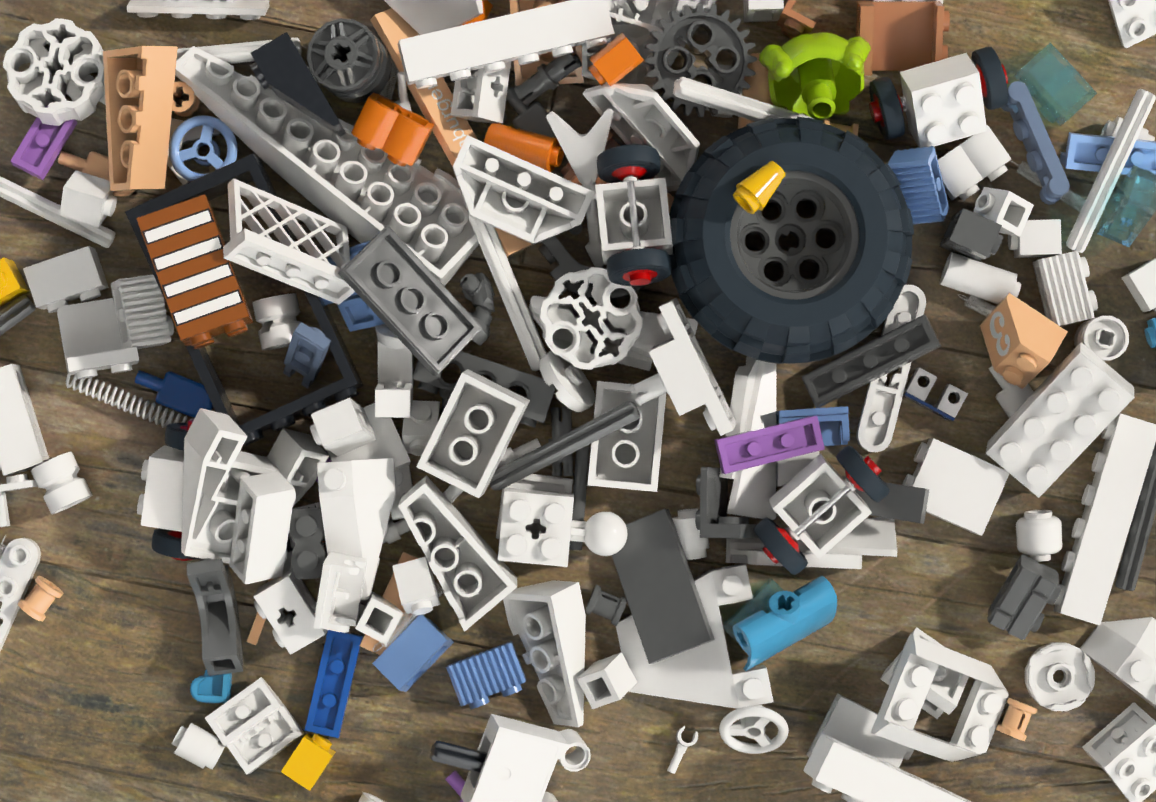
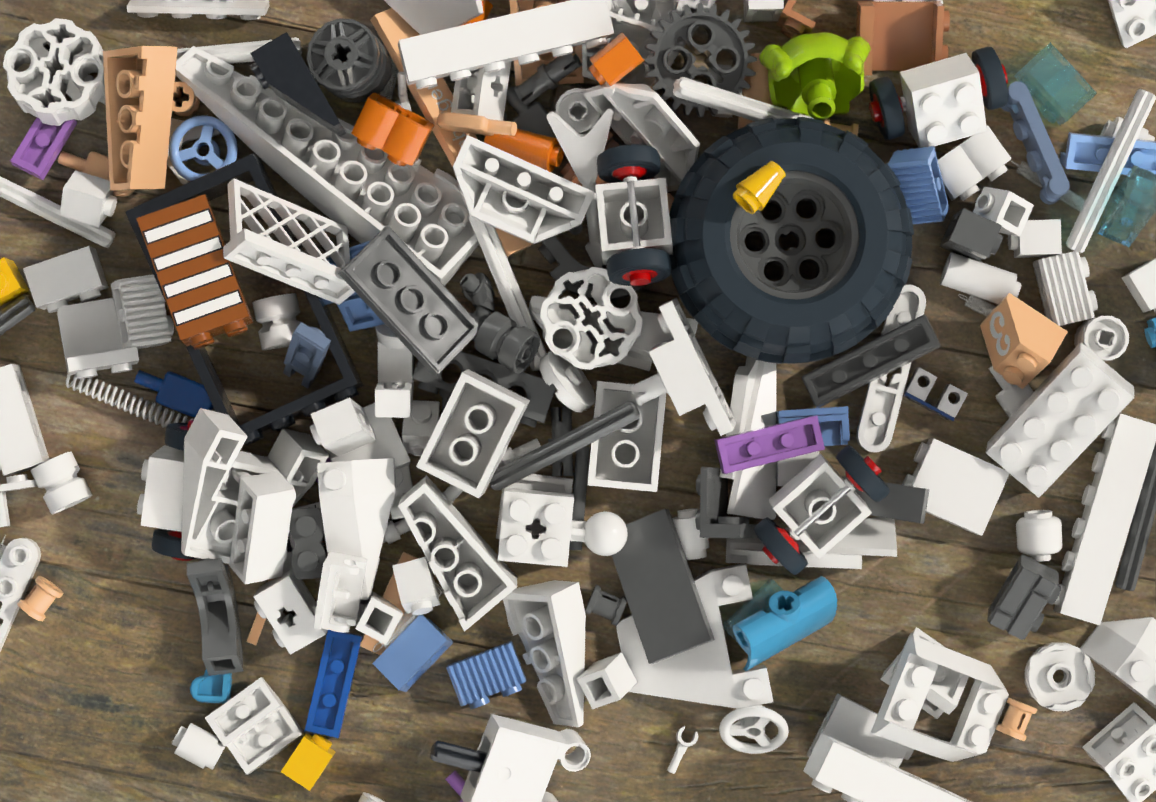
none -> light nougat piece [437,112,517,136]
none -> dark grey wheel [475,311,540,374]
none -> white wheel [555,88,600,134]

